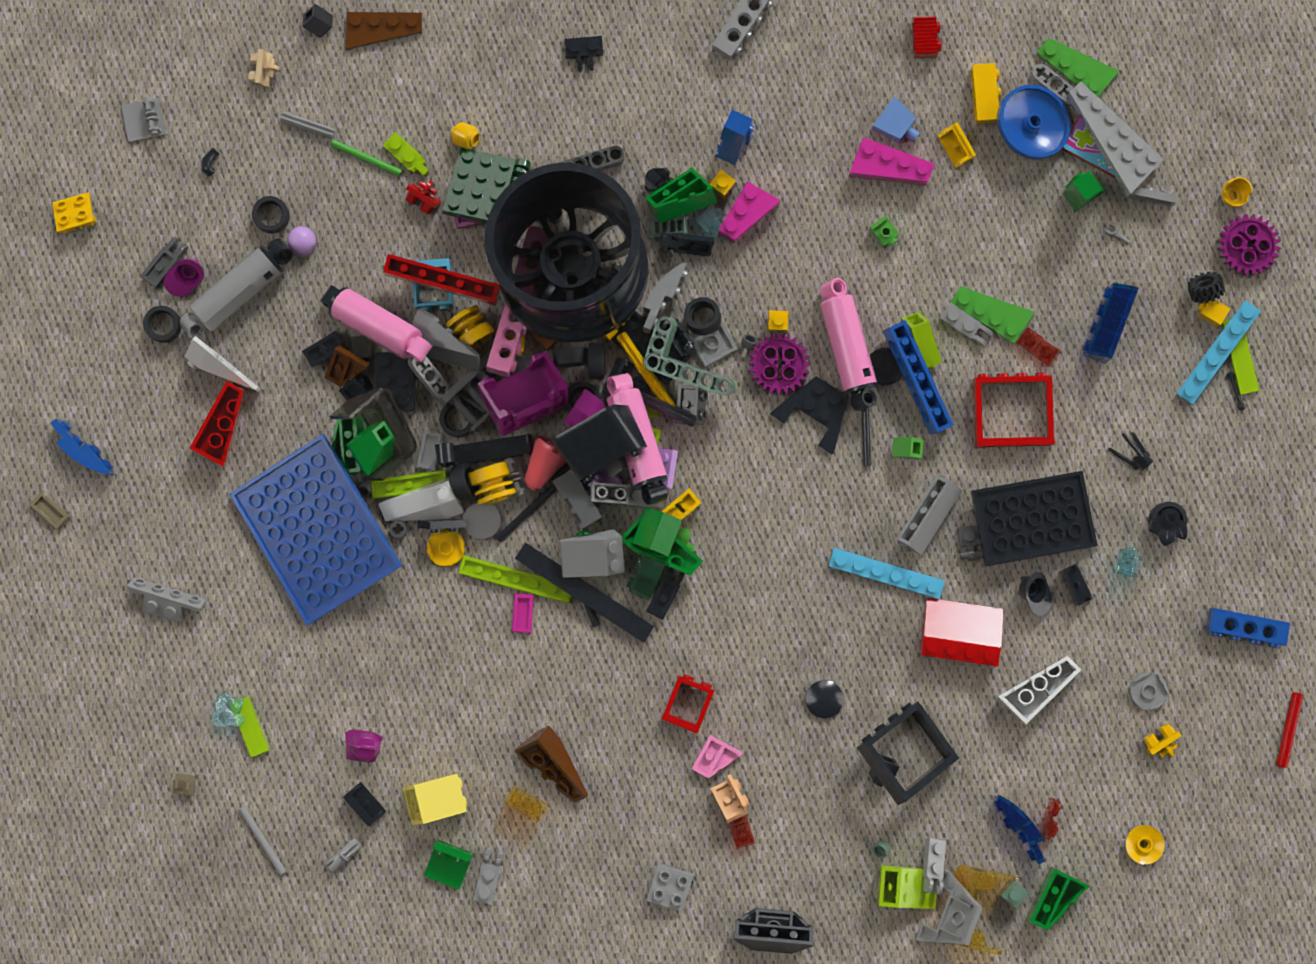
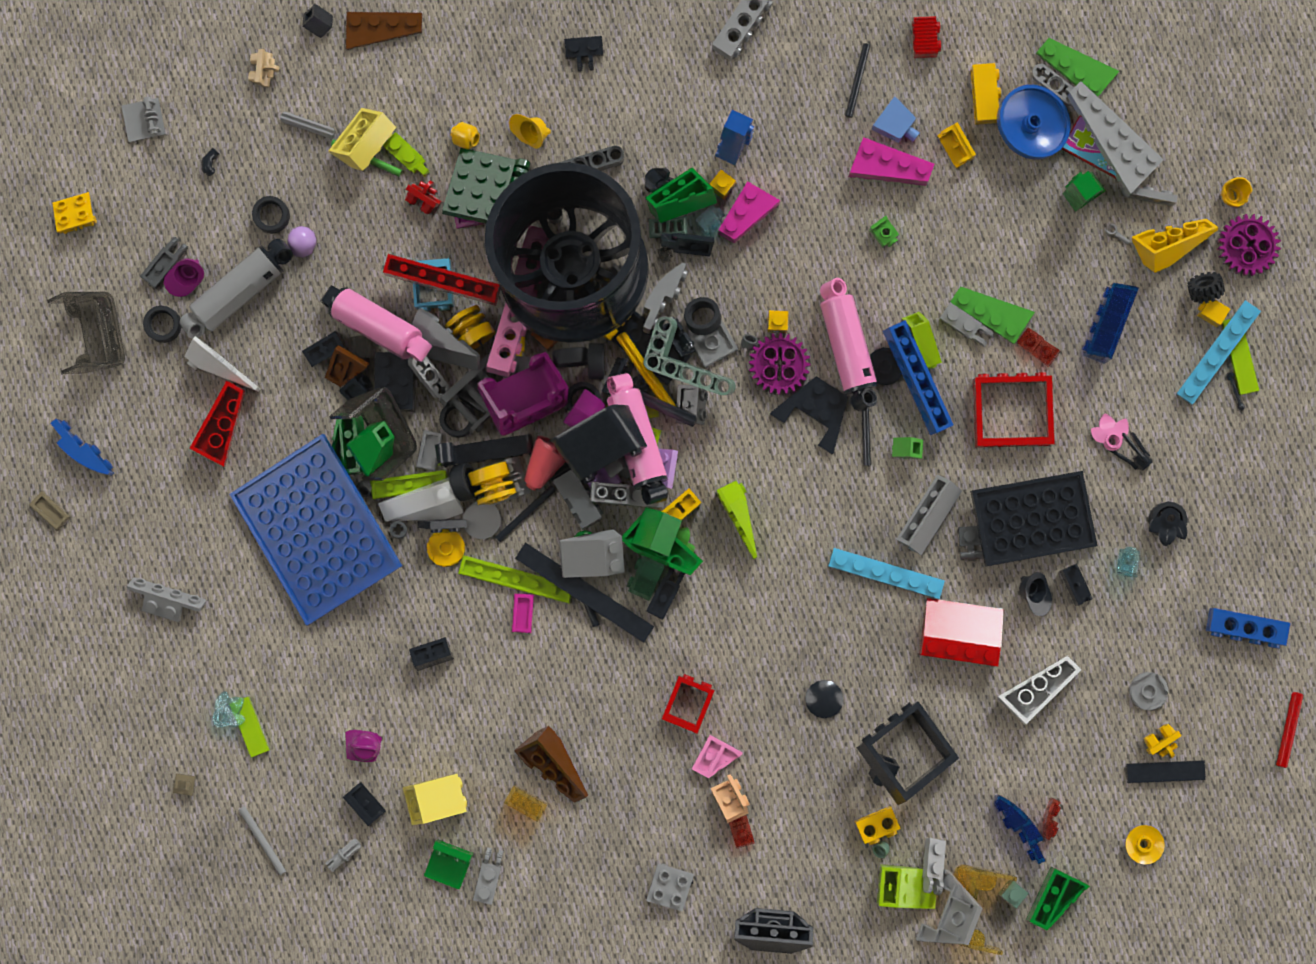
none -> clear smoke windscreen [47,291,125,375]
none -> light yellow slope [328,108,396,171]
none -> black hinge [409,637,454,671]
none -> yellow piece [509,114,551,149]
none -> lime wedge [716,480,757,559]
none -> black bar [845,43,871,118]
none -> yellow brick [854,806,901,846]
none -> bright pink plate [1091,414,1129,451]
none -> black tile [1126,760,1206,783]
none -> yellow wedge [1132,219,1218,273]

